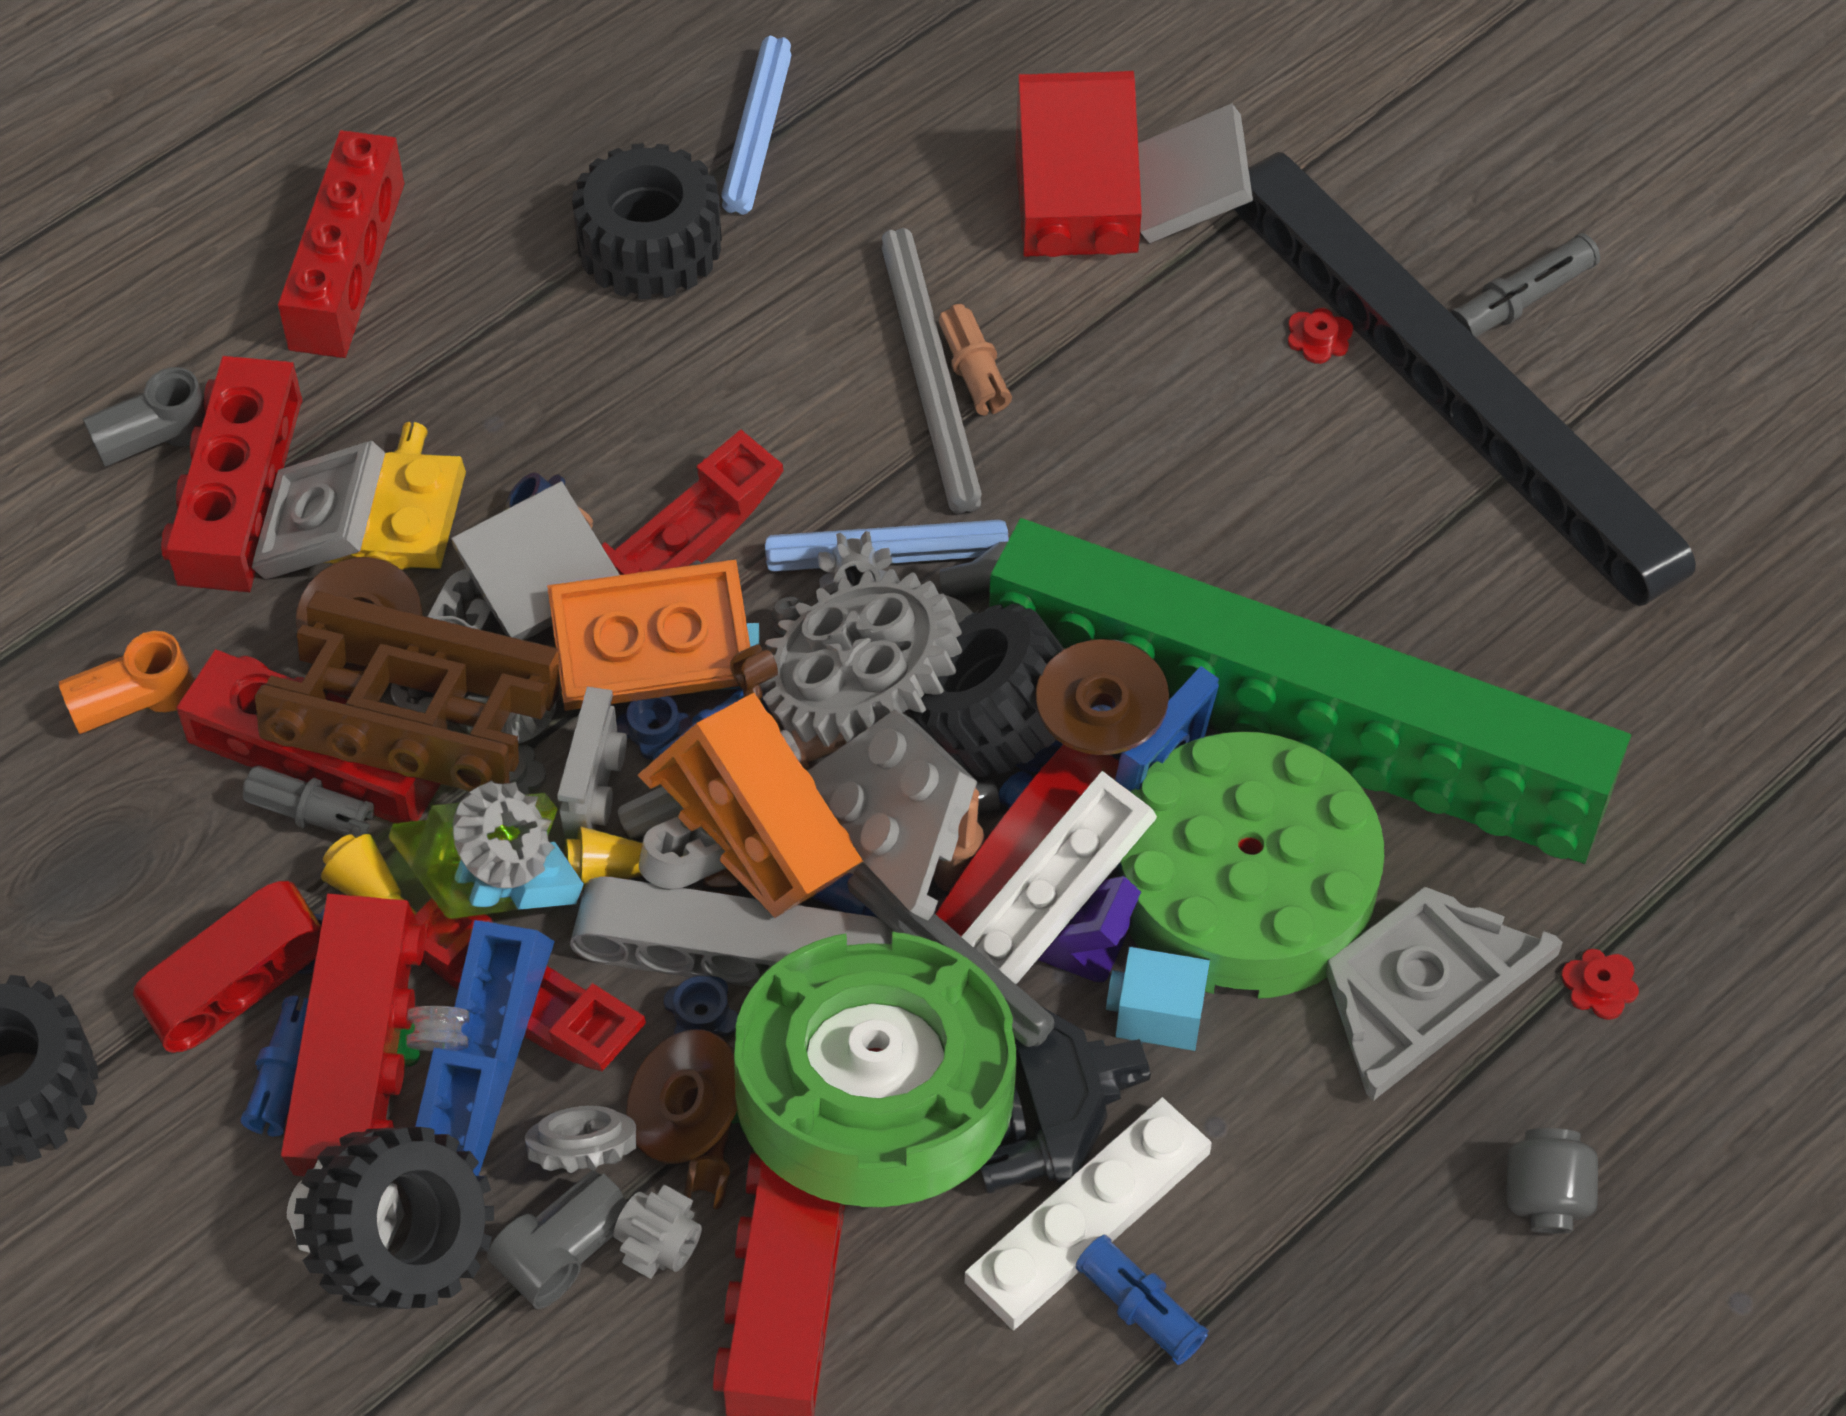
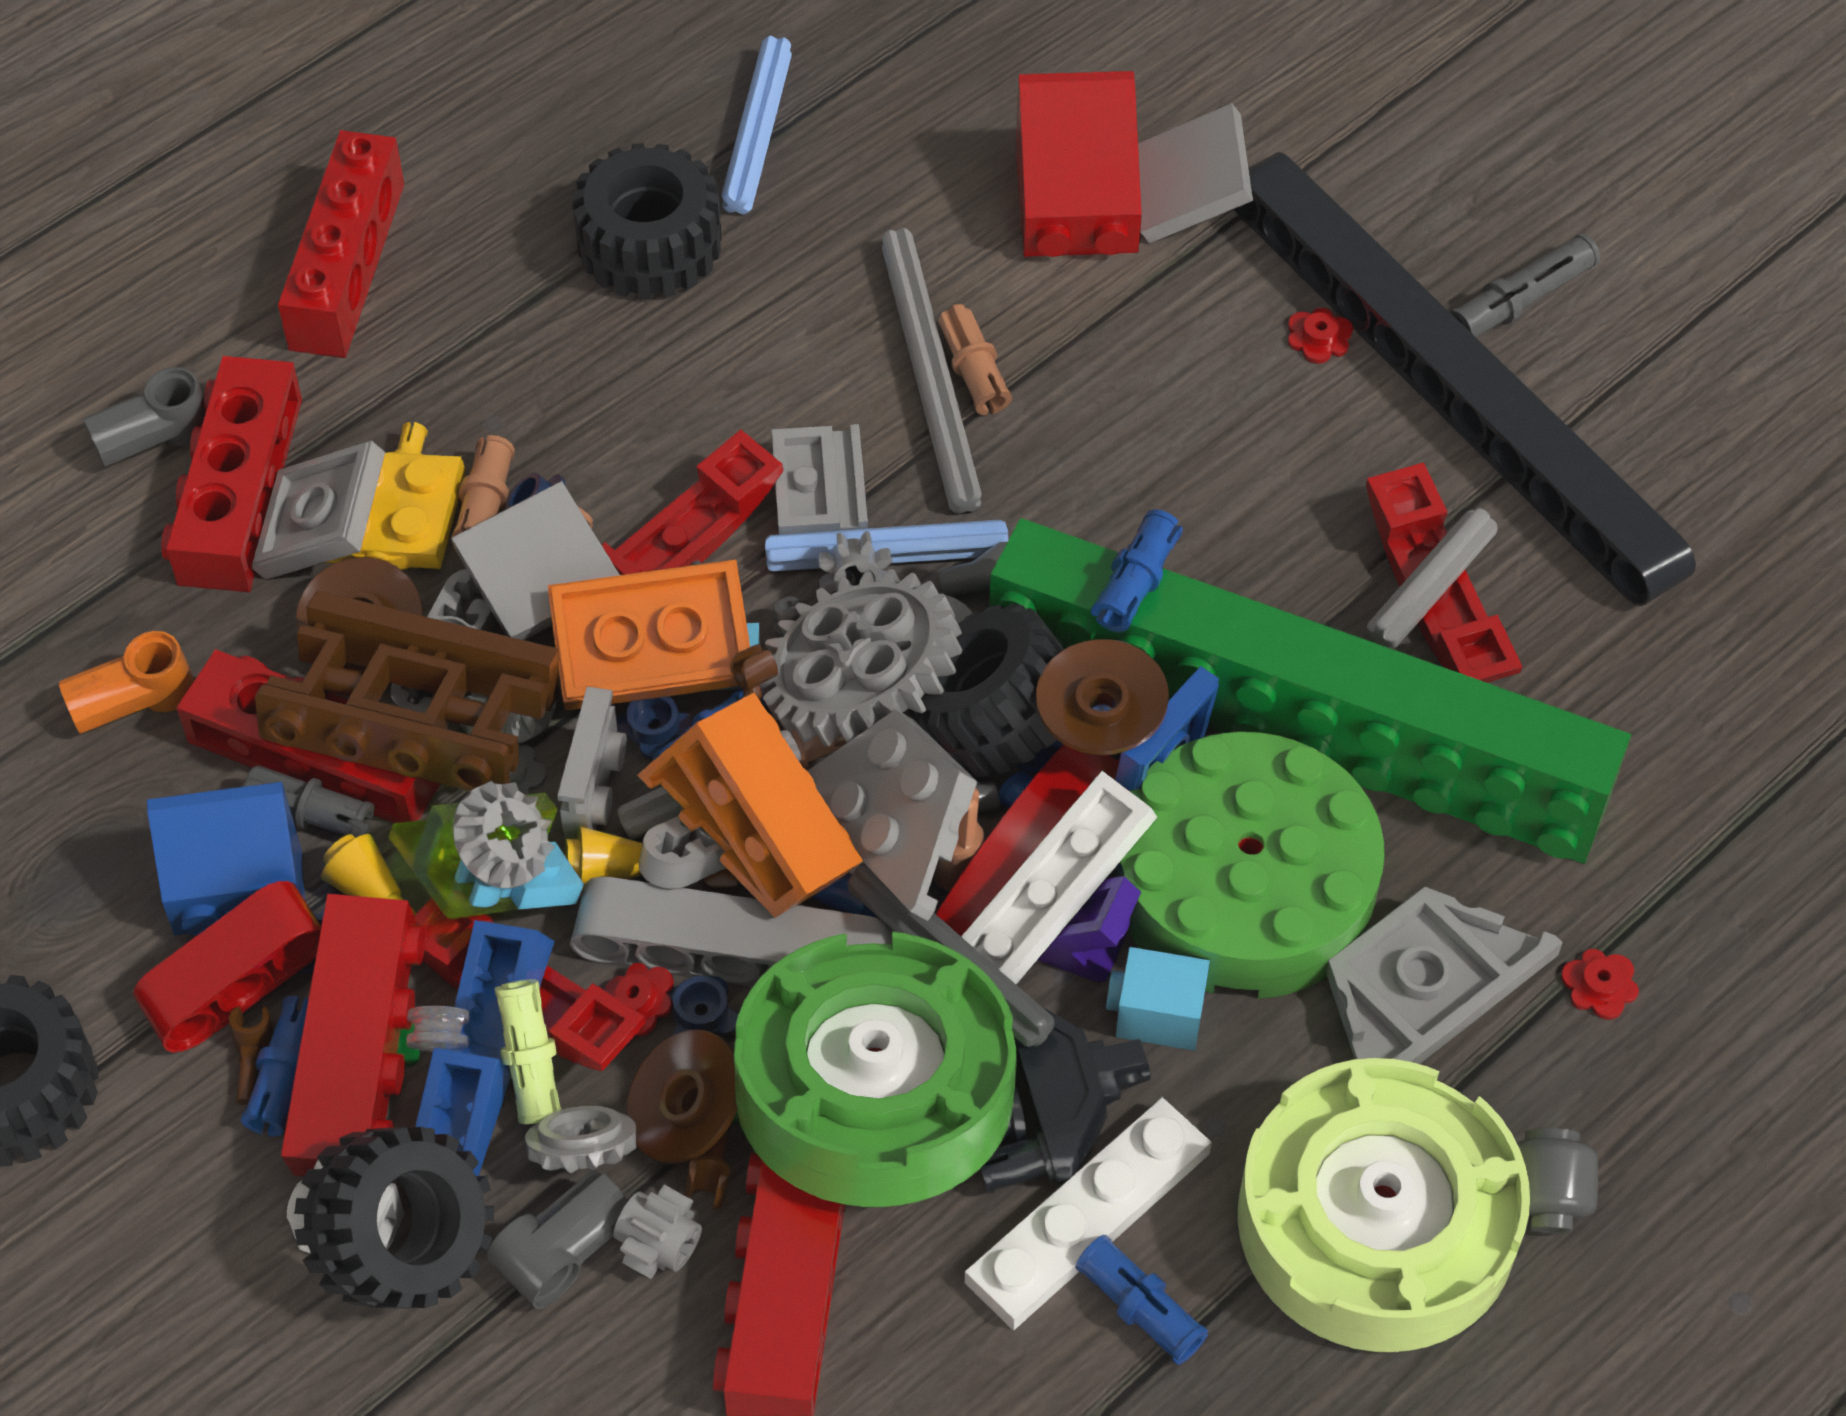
none -> blue slope [147,782,306,936]
none -> reddish brown hand [229,1006,274,1105]
none -> nougat pin [452,435,515,537]
none -> yellowish green pin [495,979,562,1124]
none -> red plant [604,963,674,1036]
none -> light grey plate [772,424,868,534]
none -> blue pin [1091,509,1183,632]
none -> yellowish green piece [1238,1058,1530,1352]
none -> red slope [1365,462,1523,683]
none -> light grey axle [1366,508,1498,648]

